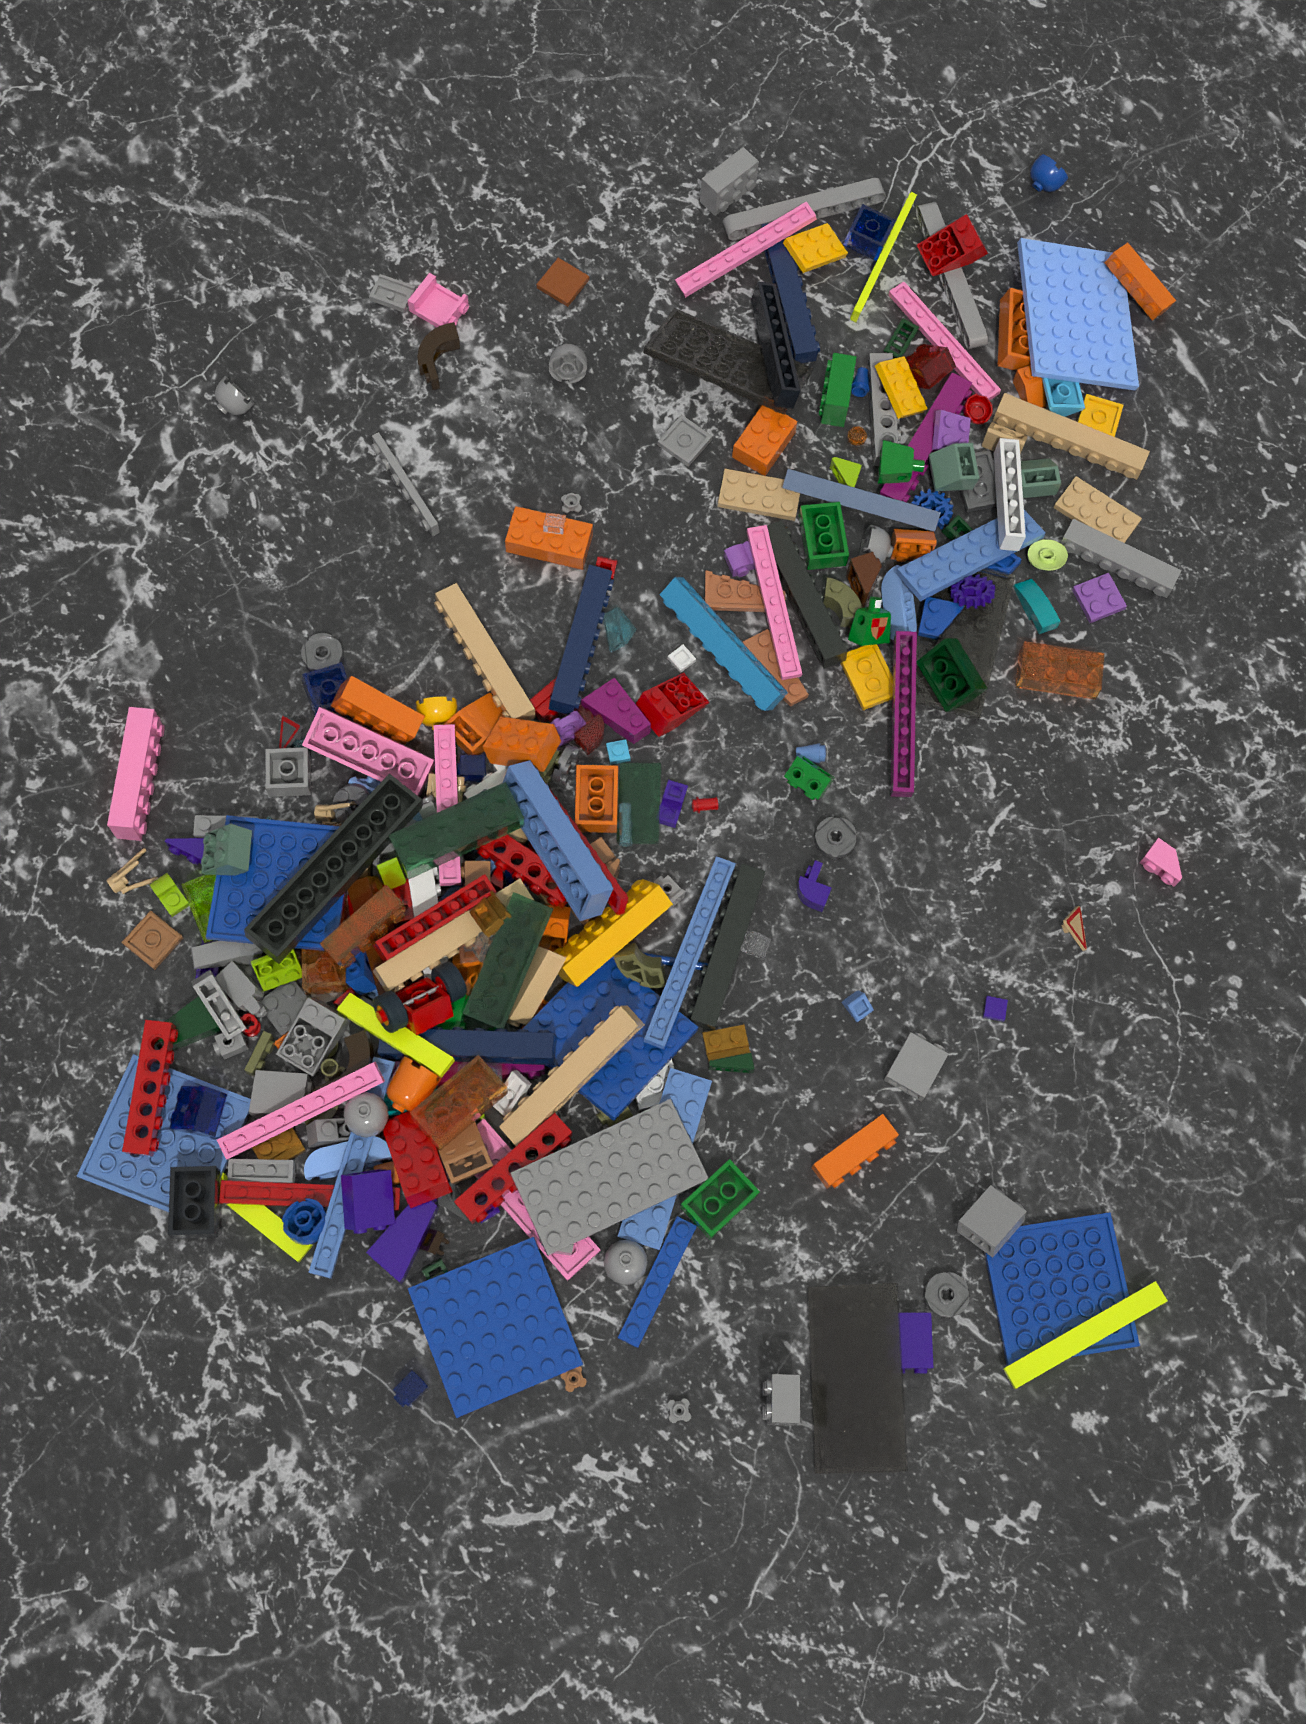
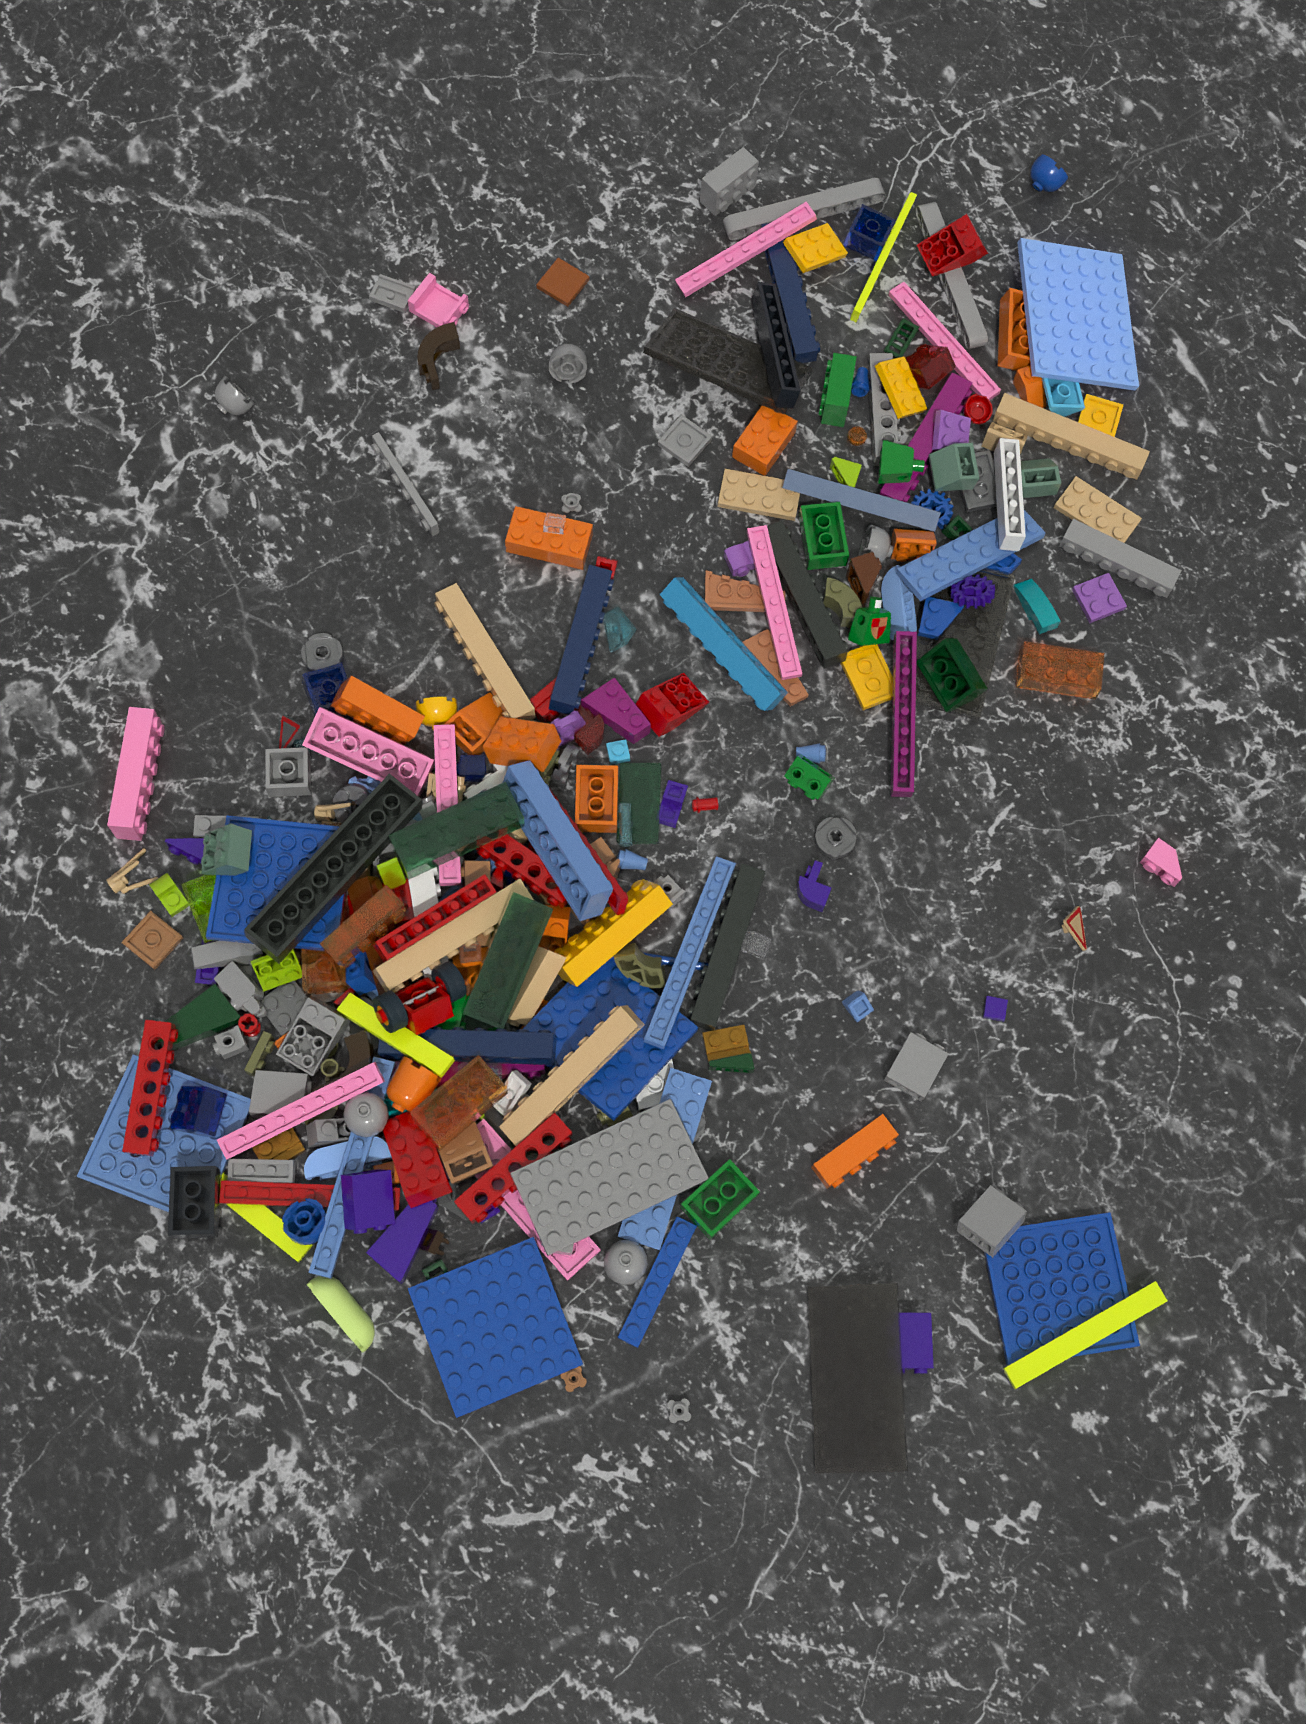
light grey slope [191,970,246,1040] -> none
clear blue brick [393,1370,430,1407] -> none
pearl gold plate [469,891,512,938] -> none
clear slope [471,932,493,962] -> none
white tile [667,644,696,673] -> none
light grey brick [762,1374,800,1426] -> none
flat silver plate [923,1272,969,1318] -> none
yellowish green dish [1027,540,1068,571] -> none
orange brick [1104,243,1176,321] -> none
none -> yellowish green brick [306,1276,375,1353]
none -> medium blue cone [616,849,648,871]

